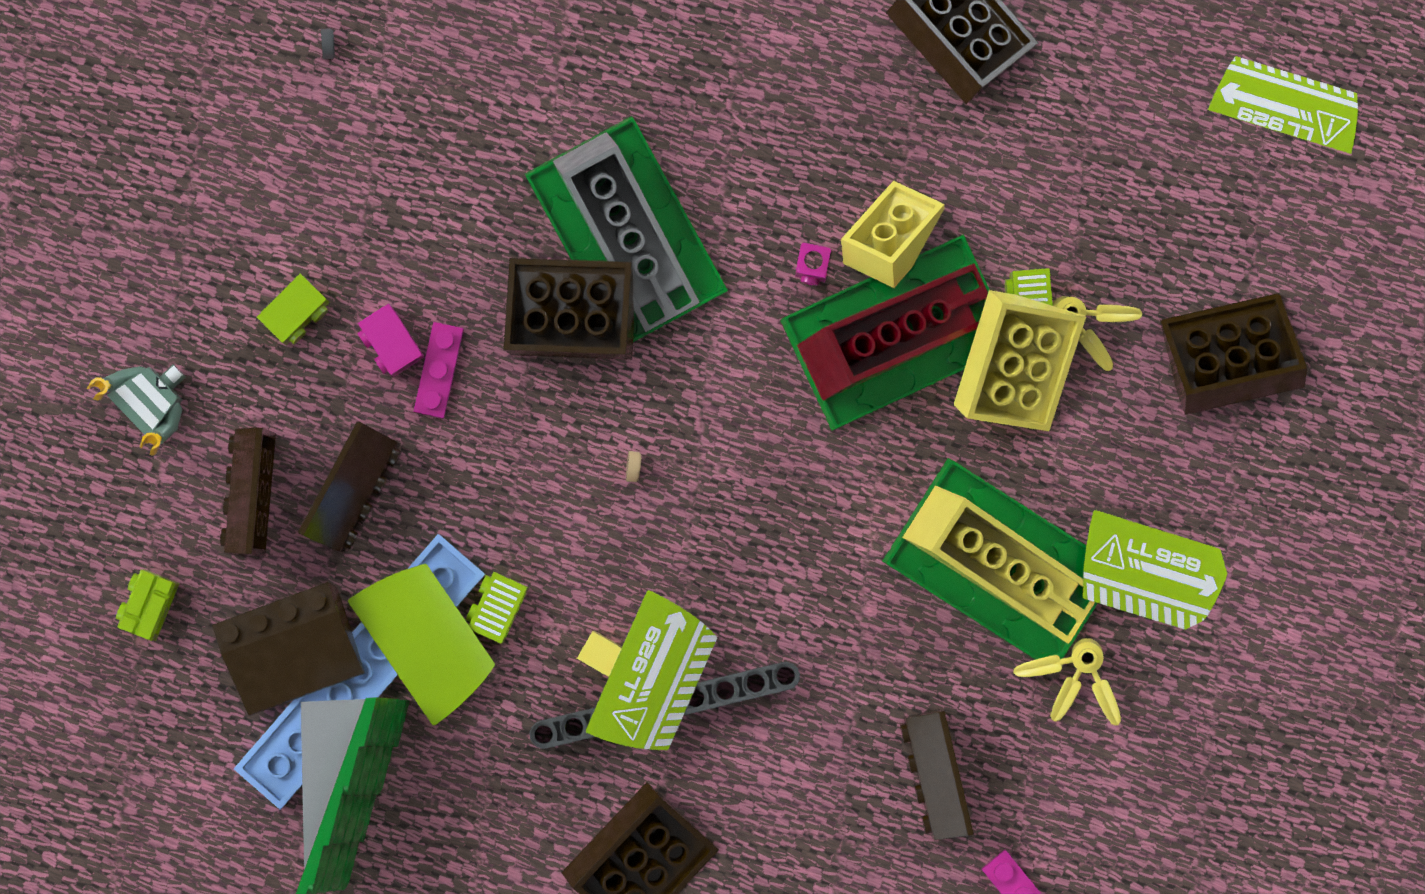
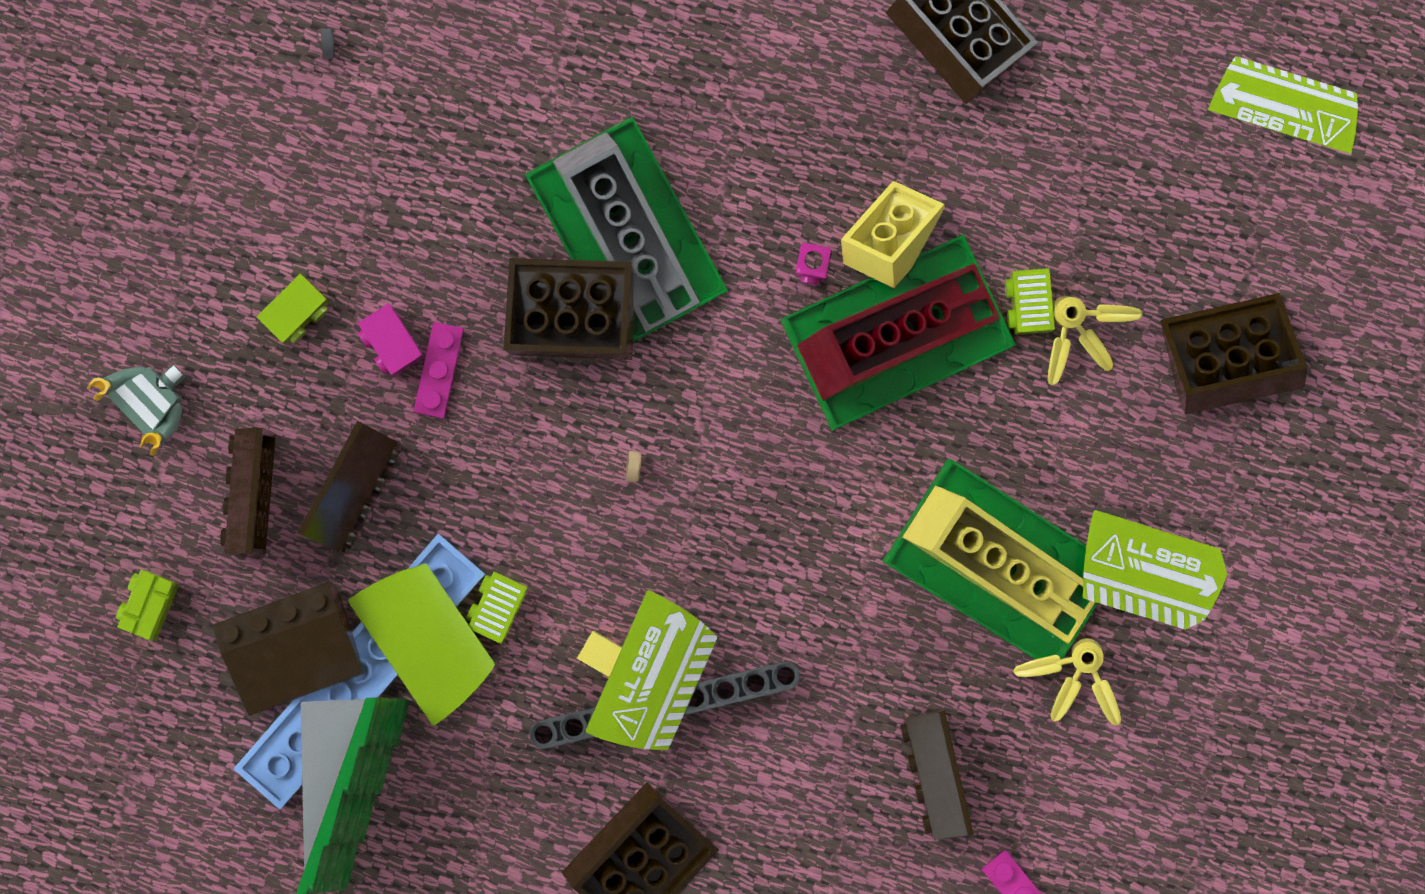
light yellow slope [954,290,1086,431] -> none

